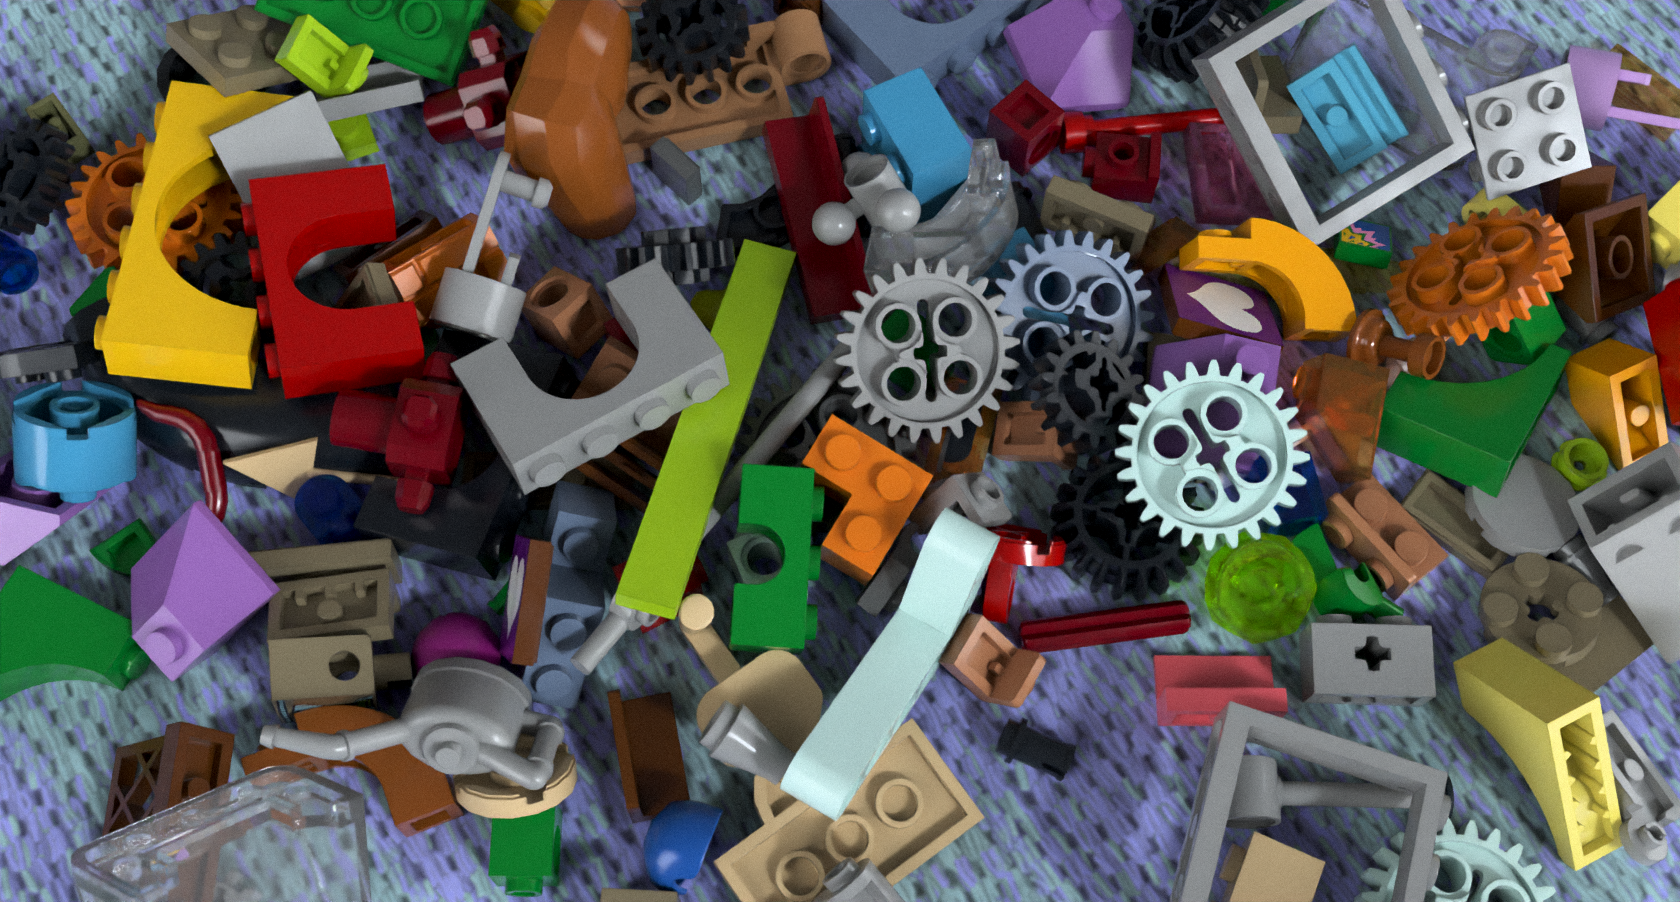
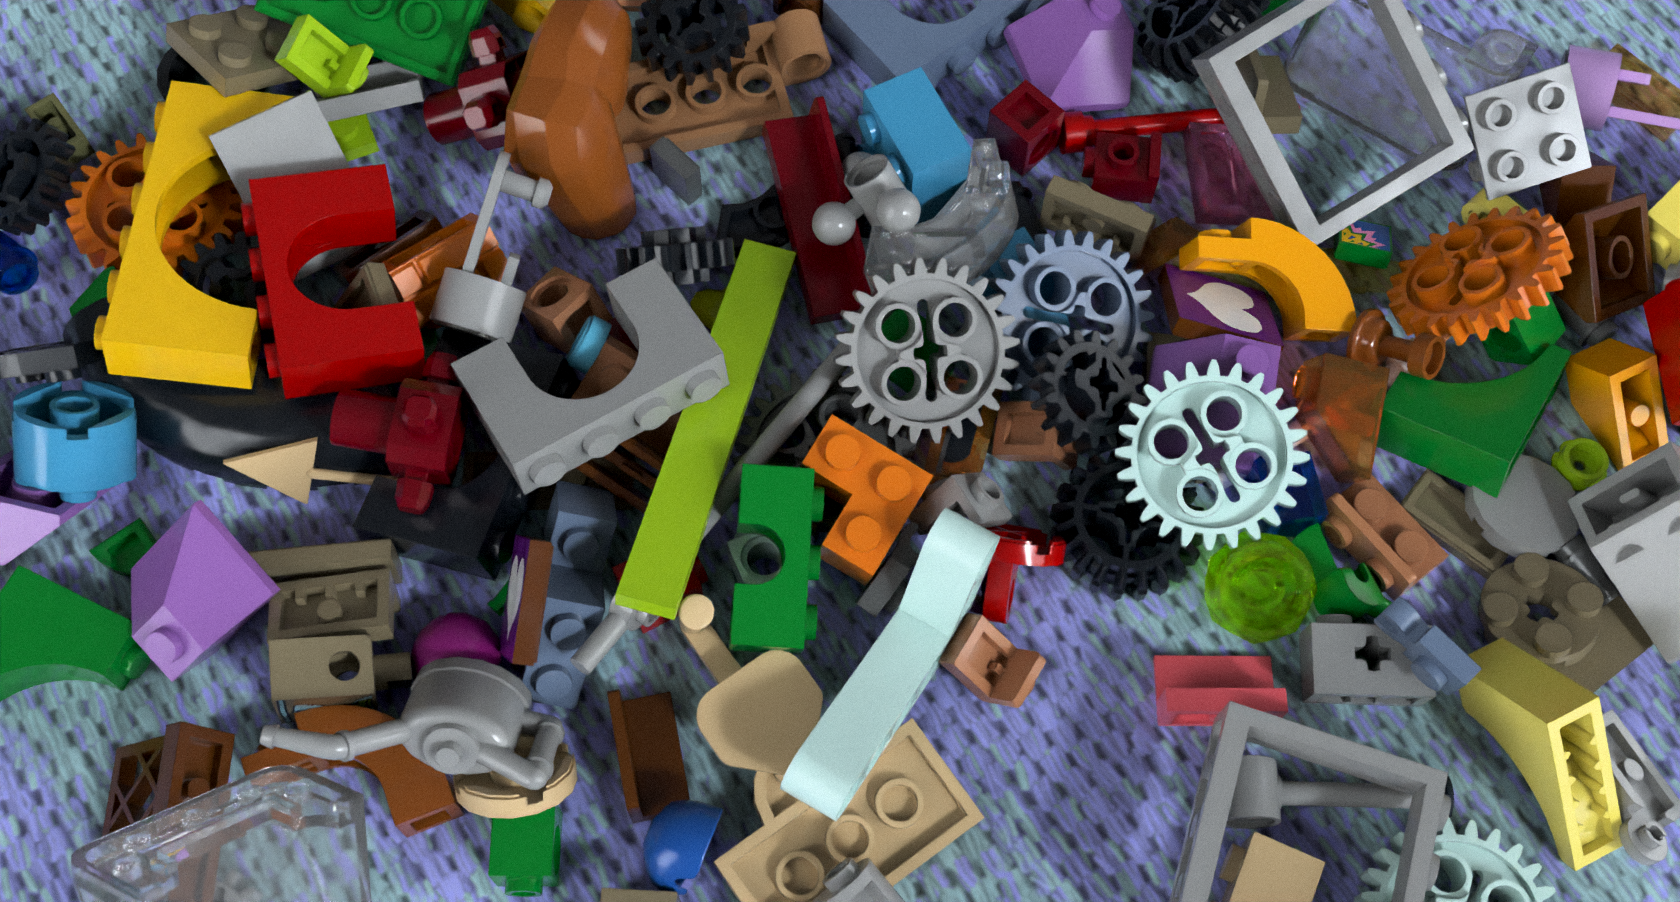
dark red animal [136,399,229,523] -> none
clear blue plate [294,474,364,545] -> none
light grey cone [699,700,796,785] -> none
black pin [995,717,1076,781] -> none
dark red axle [1018,600,1191,653] -> none
medium azure plate [1286,41,1410,174] -> none
none -> medium azure tile [566,315,612,374]
none -> sand blue plate [1374,596,1482,696]

